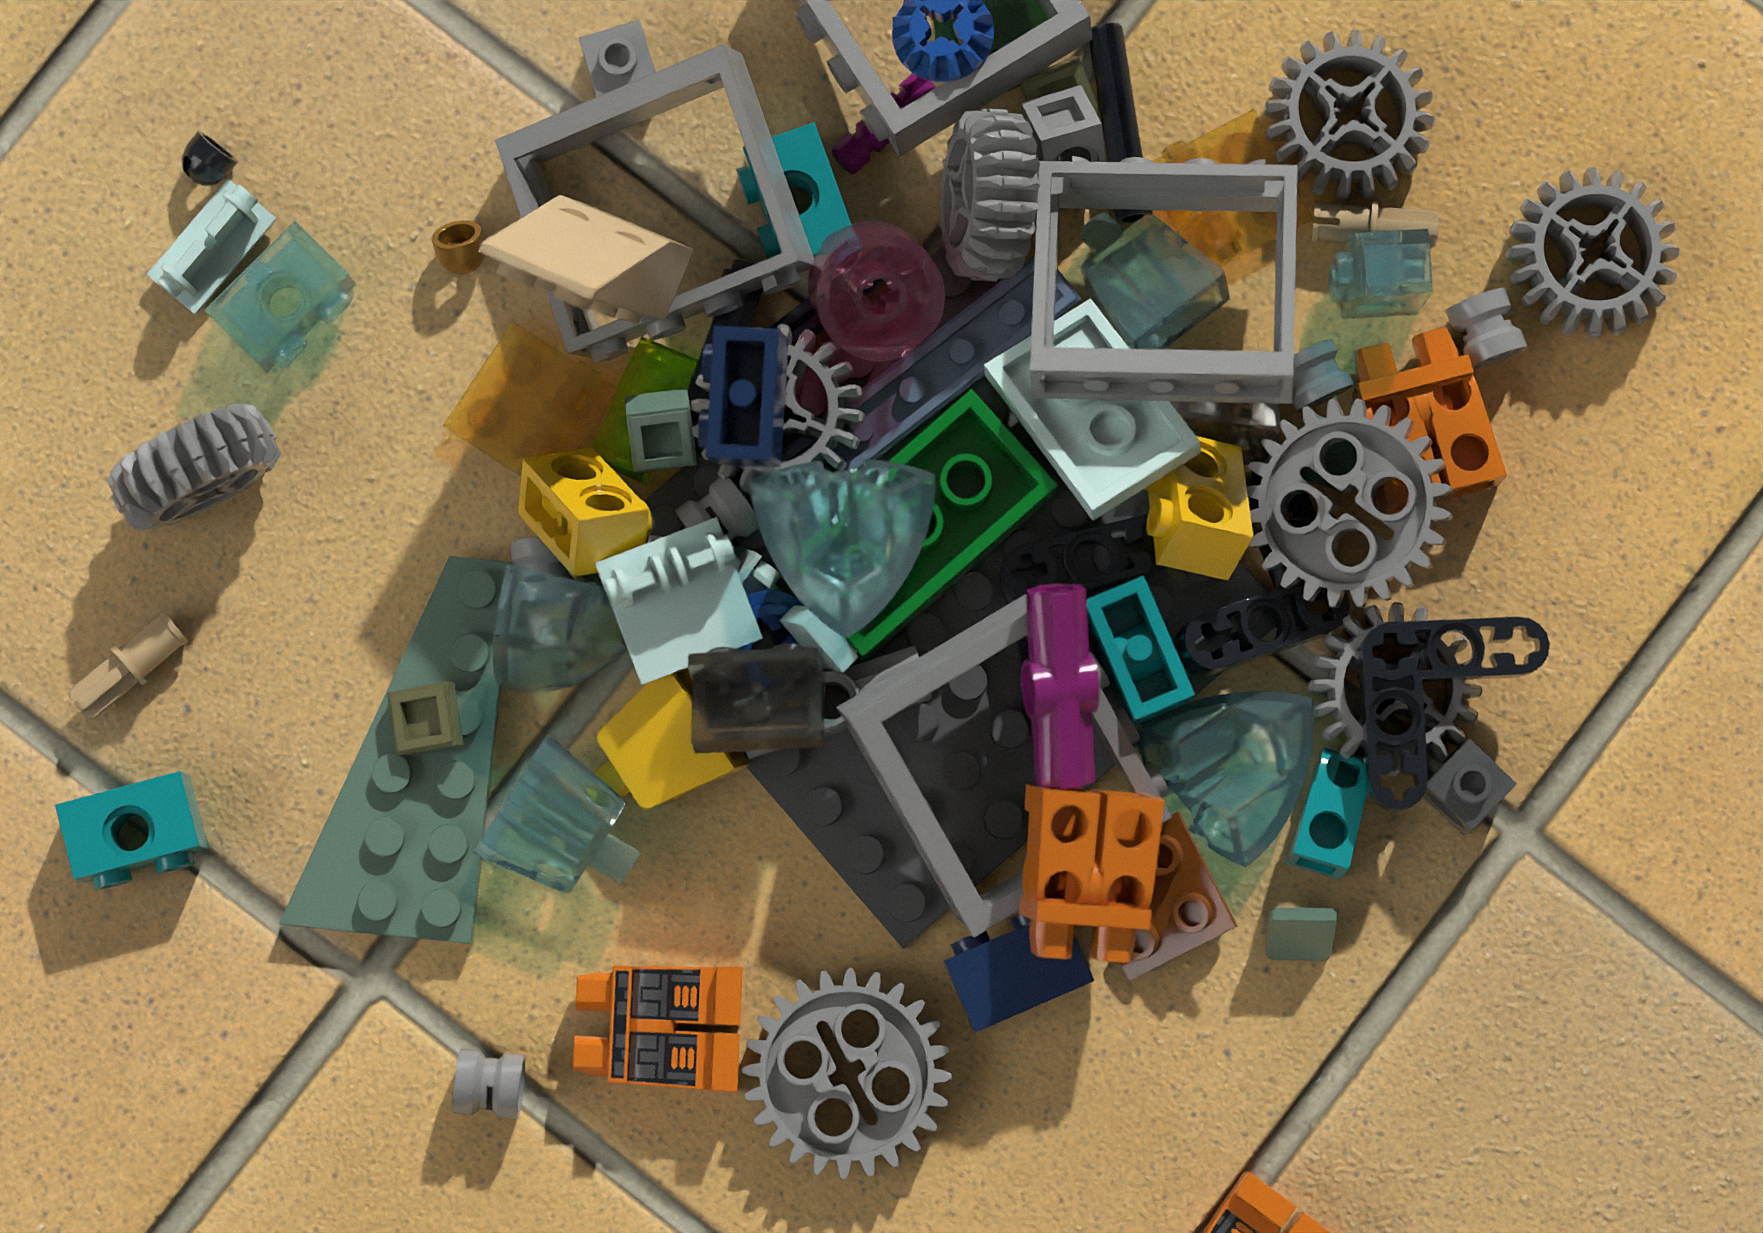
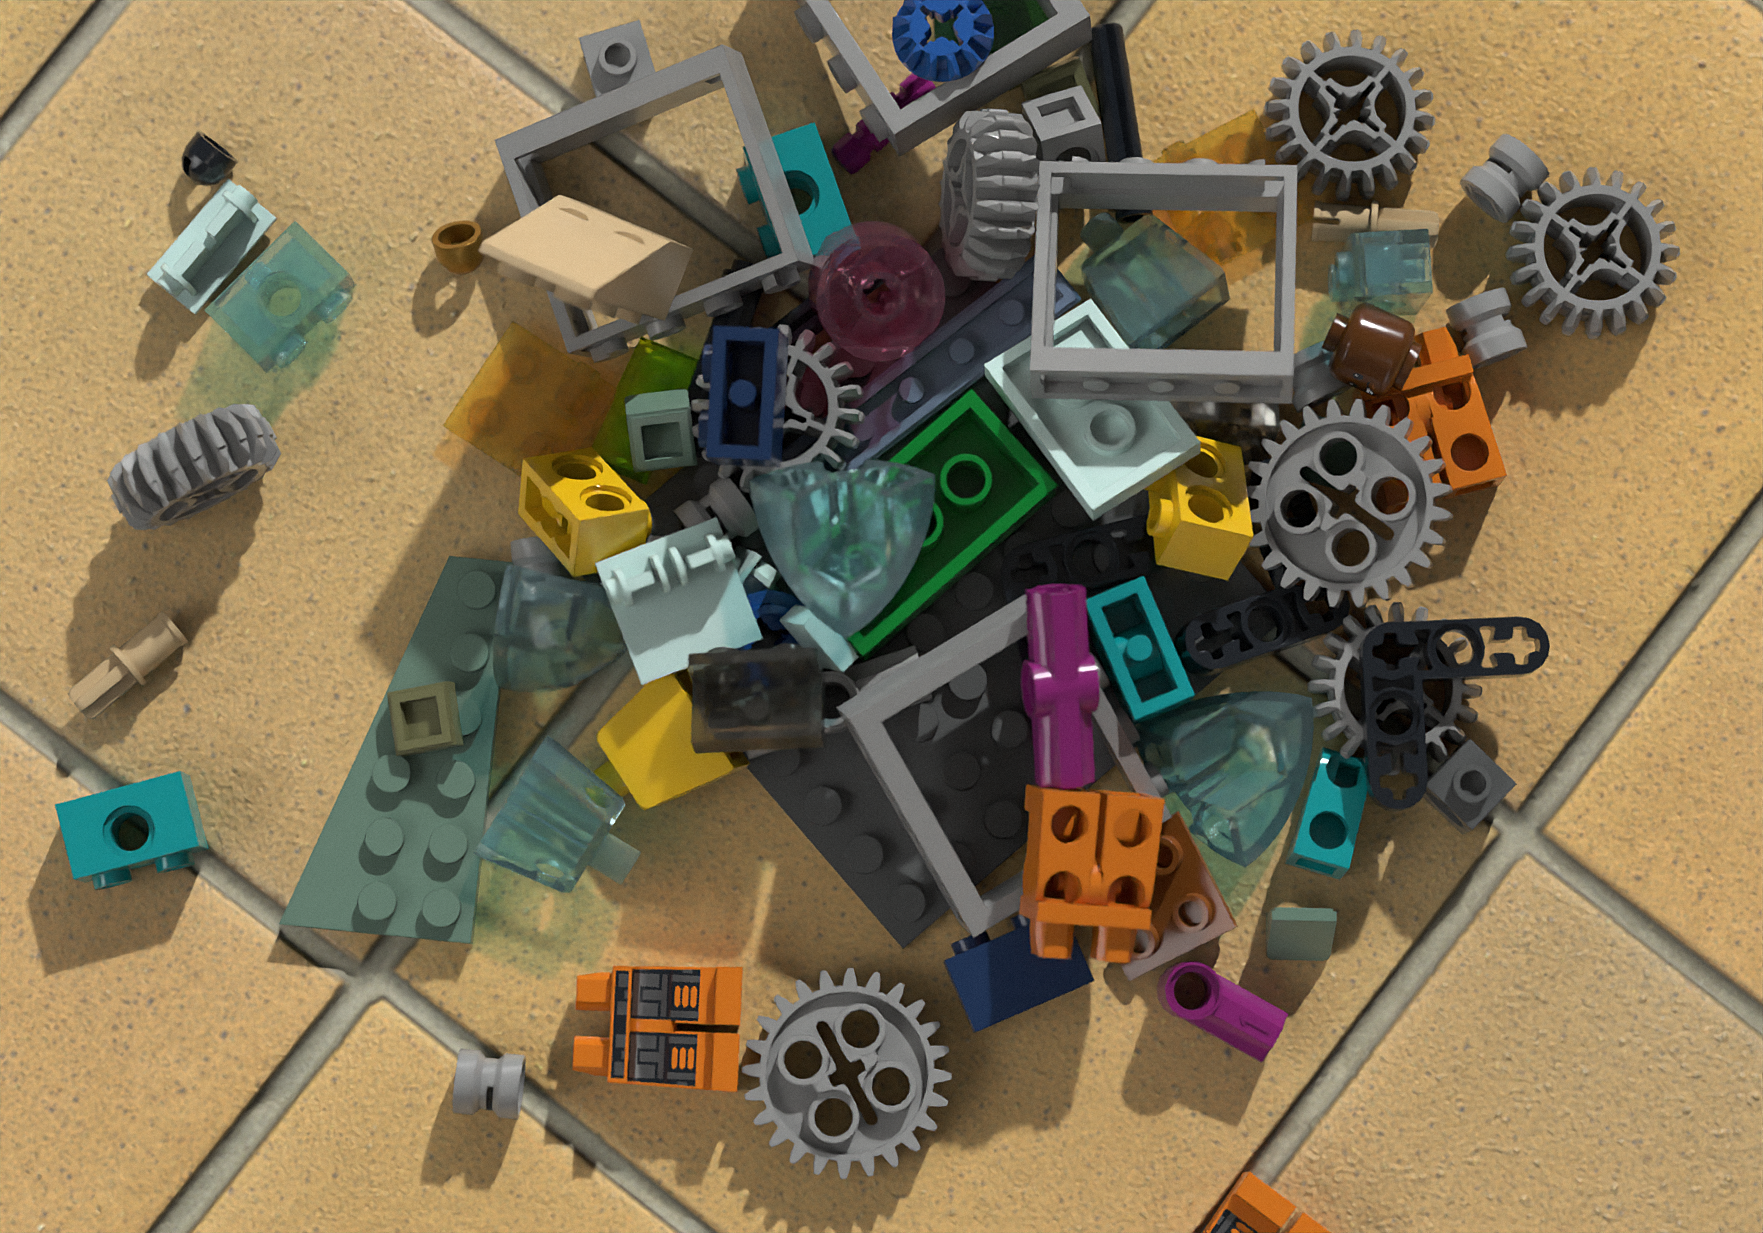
none -> magenta piece [1157,962,1288,1062]
none -> reddish brown head [1321,302,1422,397]
none -> light grey wheel [1460,134,1549,223]

